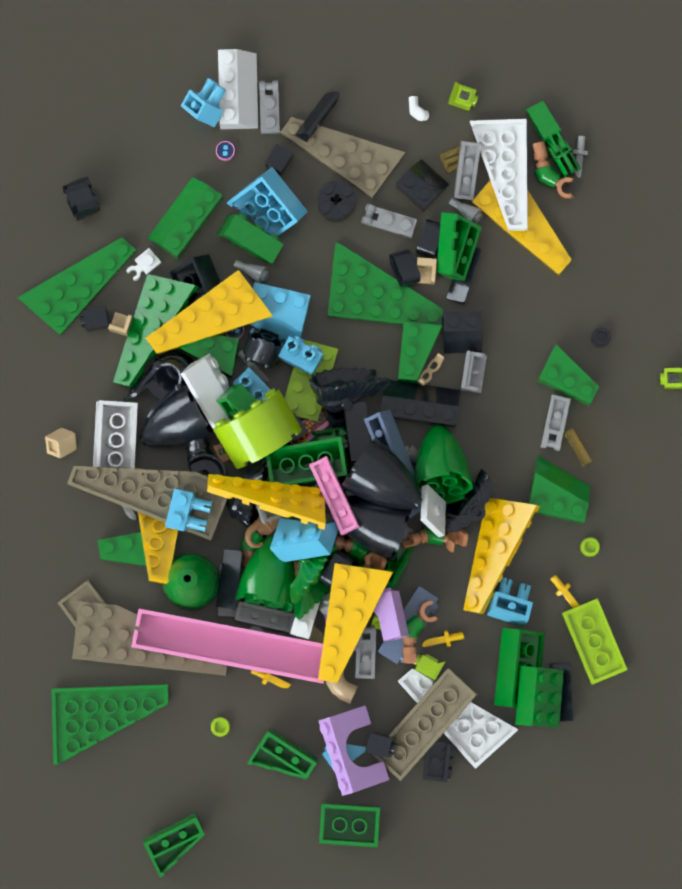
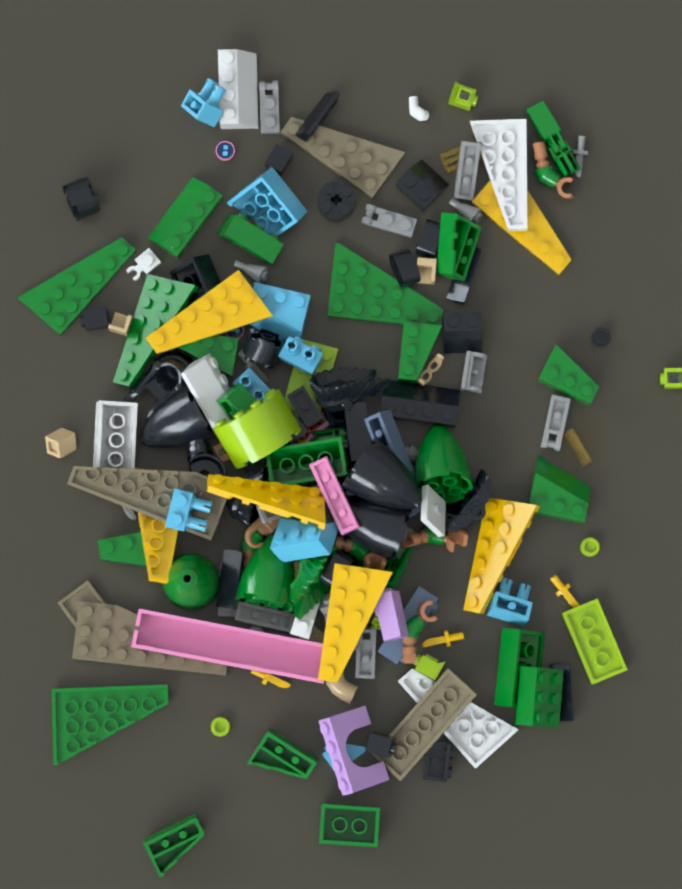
none -> black plate [287,386,324,429]

